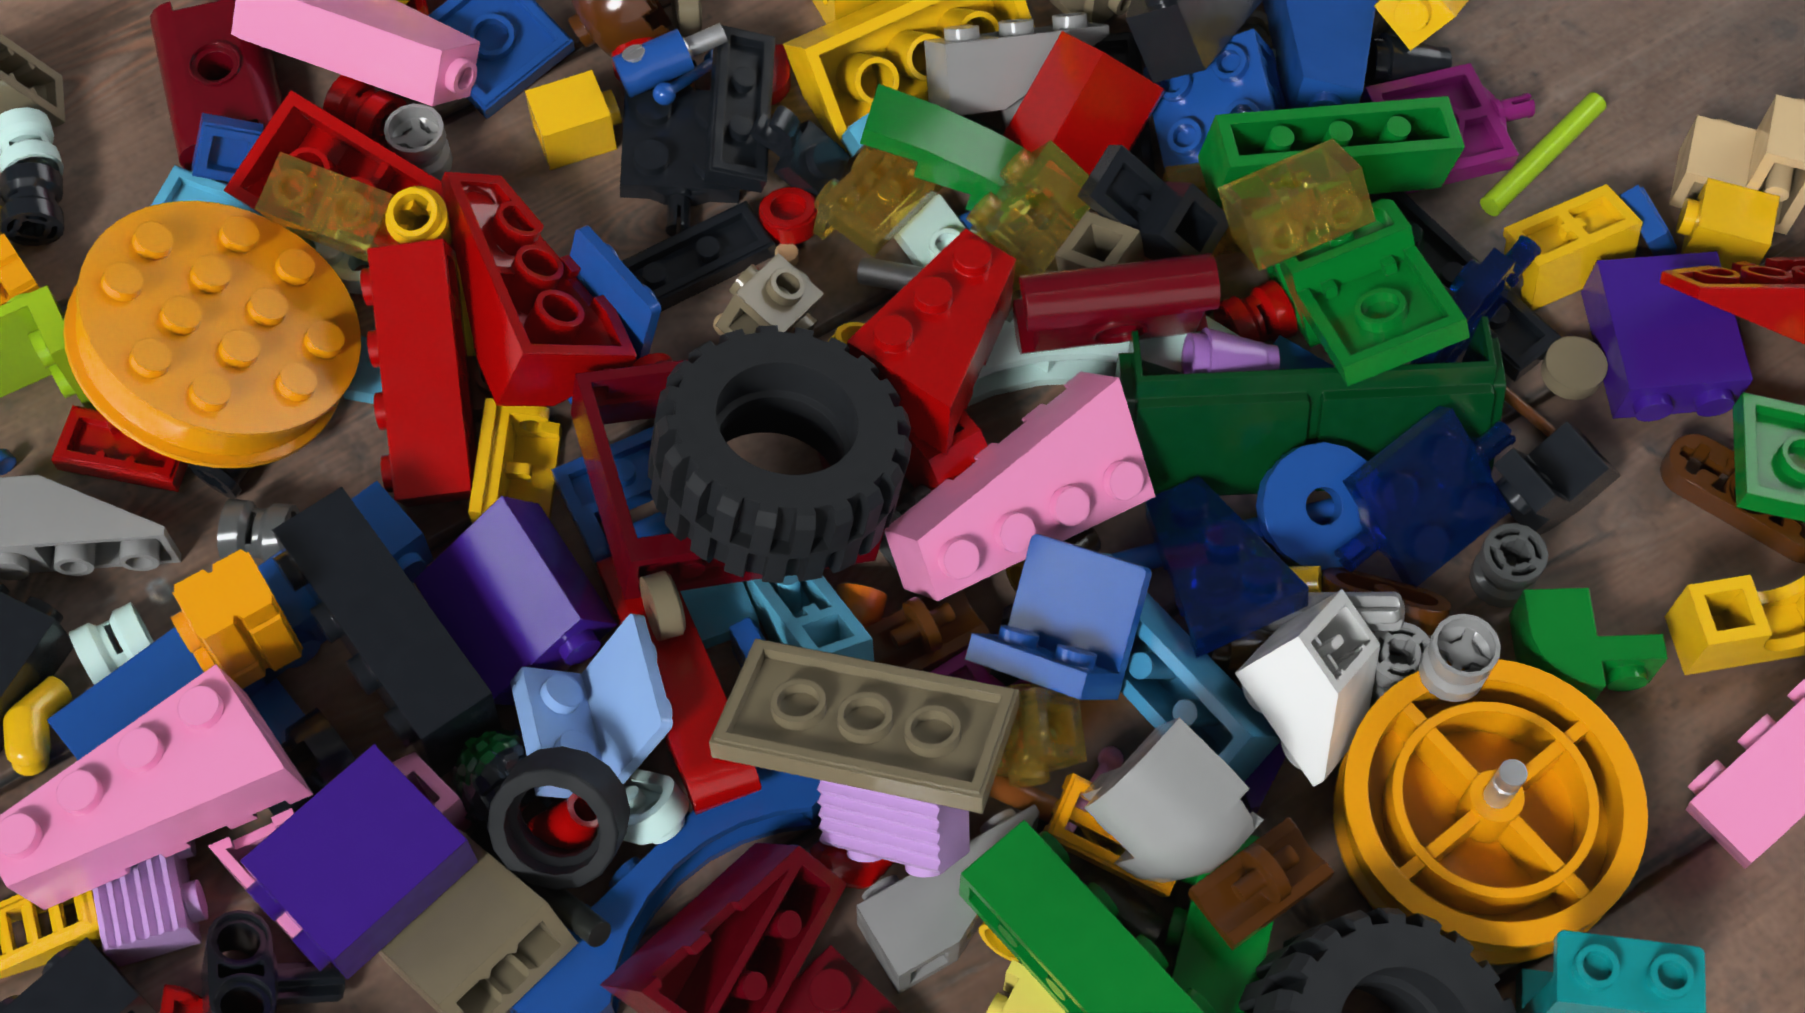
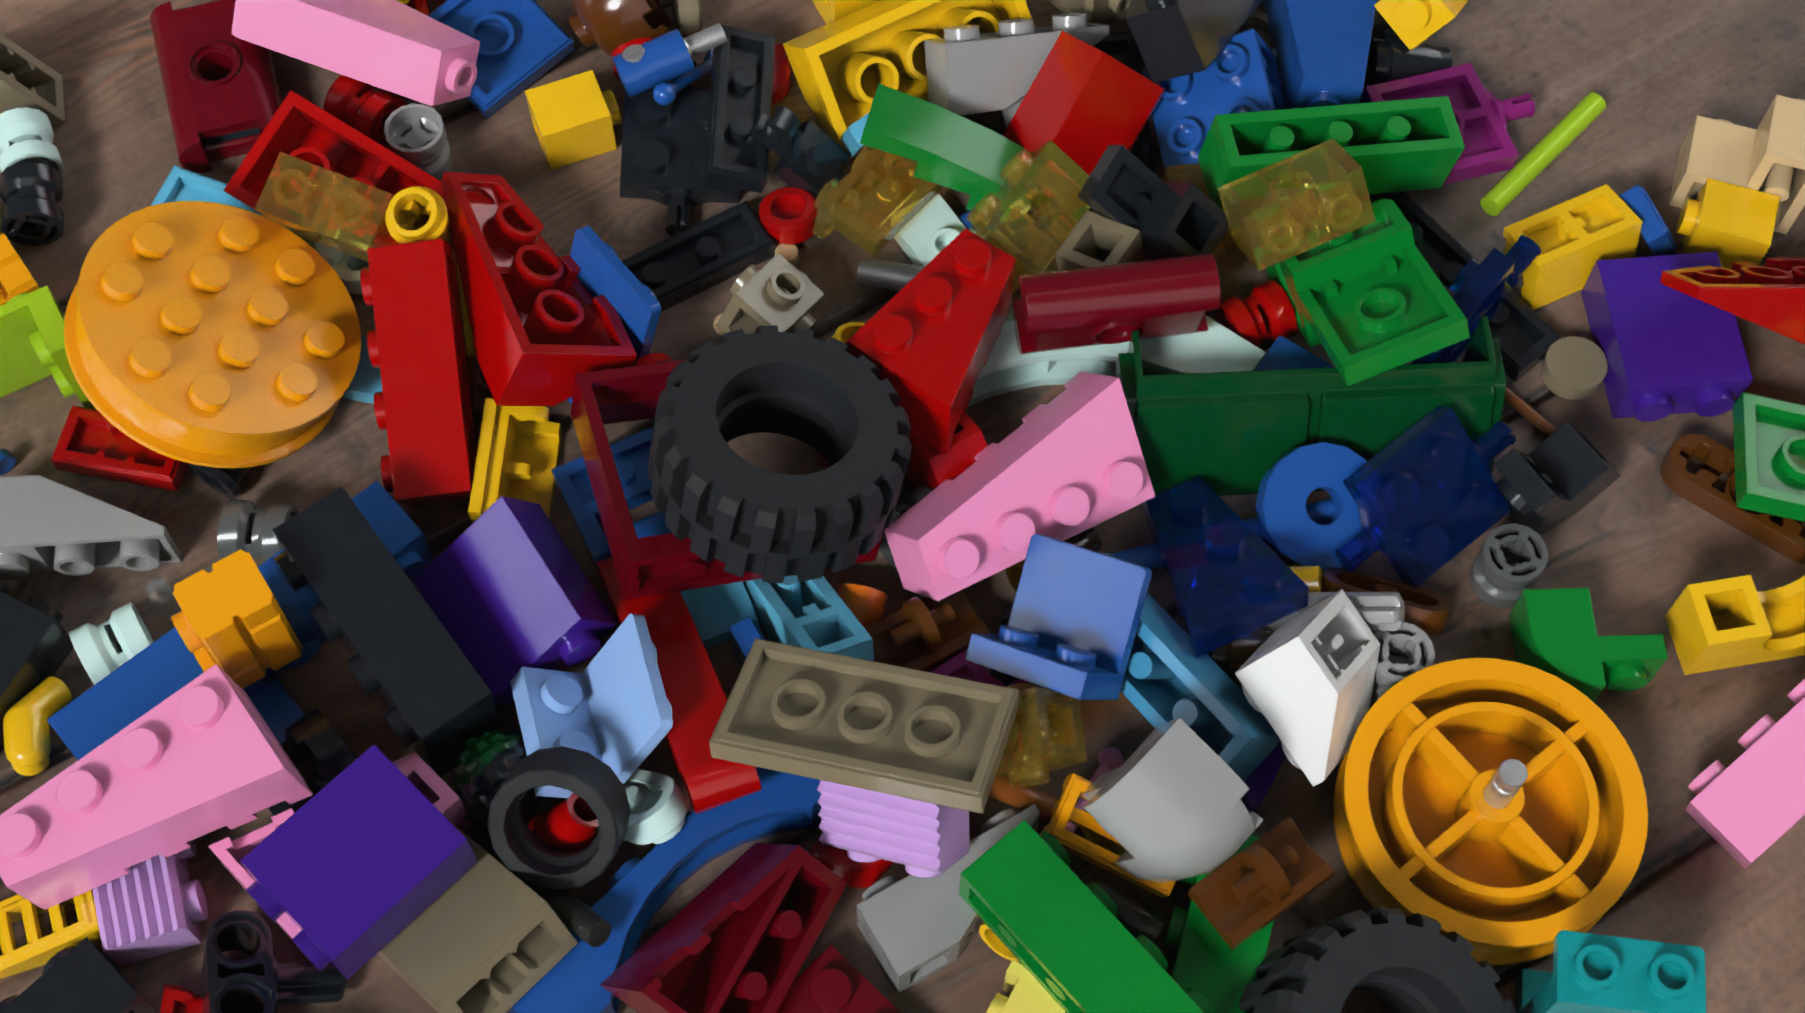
blue tile [191,113,264,182] -> none
dark tan tile [640,570,686,642] -> none
medium lavender cone [1181,327,1280,374] -> none
light grey wheel [1418,613,1501,702] -> none

